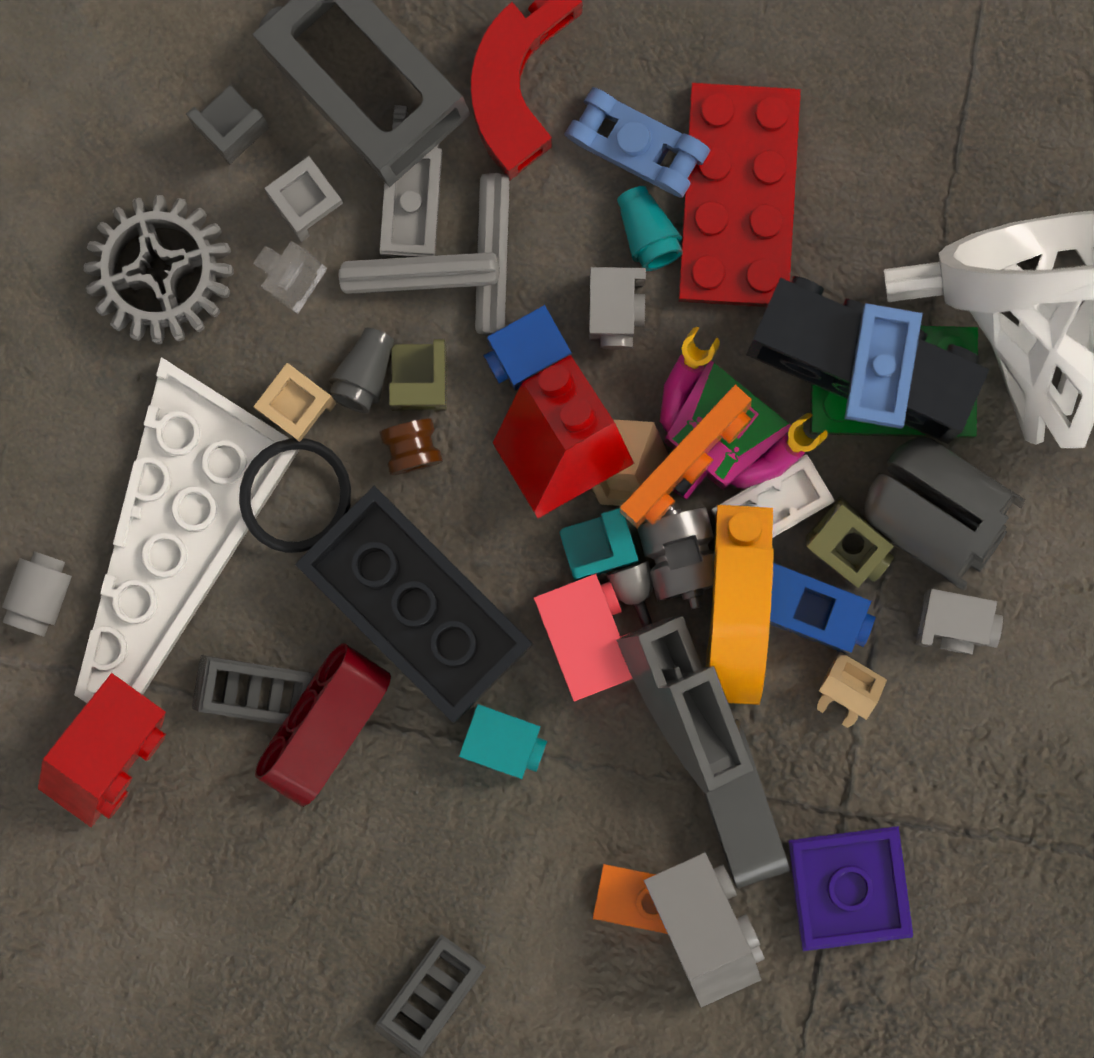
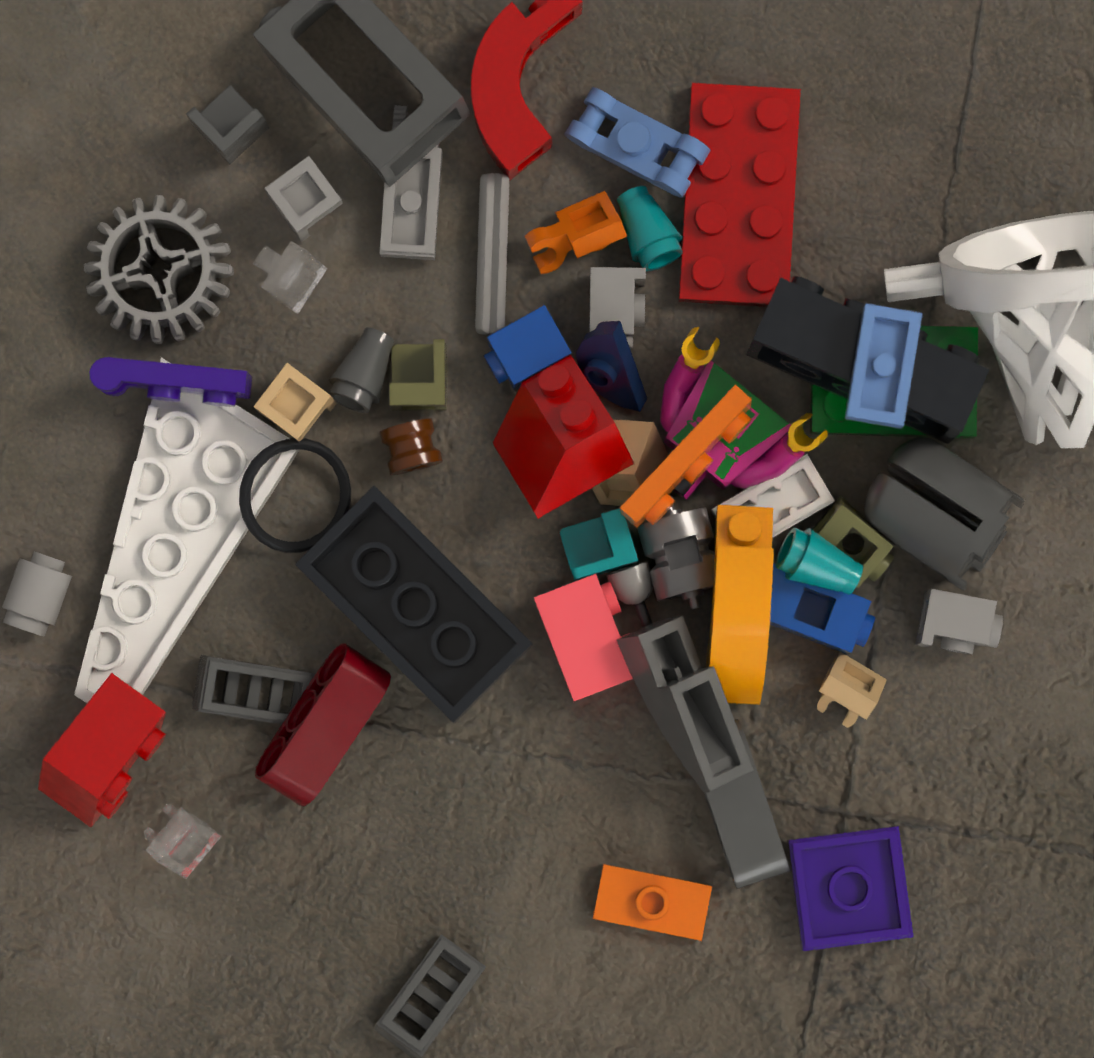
light grey axle [339,252,500,294] -> none
teal brick [459,704,547,779] -> none
light grey brick [644,852,765,1008] -> none
none -> dark purple plate [89,357,252,407]
none -> clear tile [144,804,222,879]
none -> orange plate [524,191,627,274]
none -> dark blue plate [576,321,648,412]
none -> teal cone [775,528,863,595]

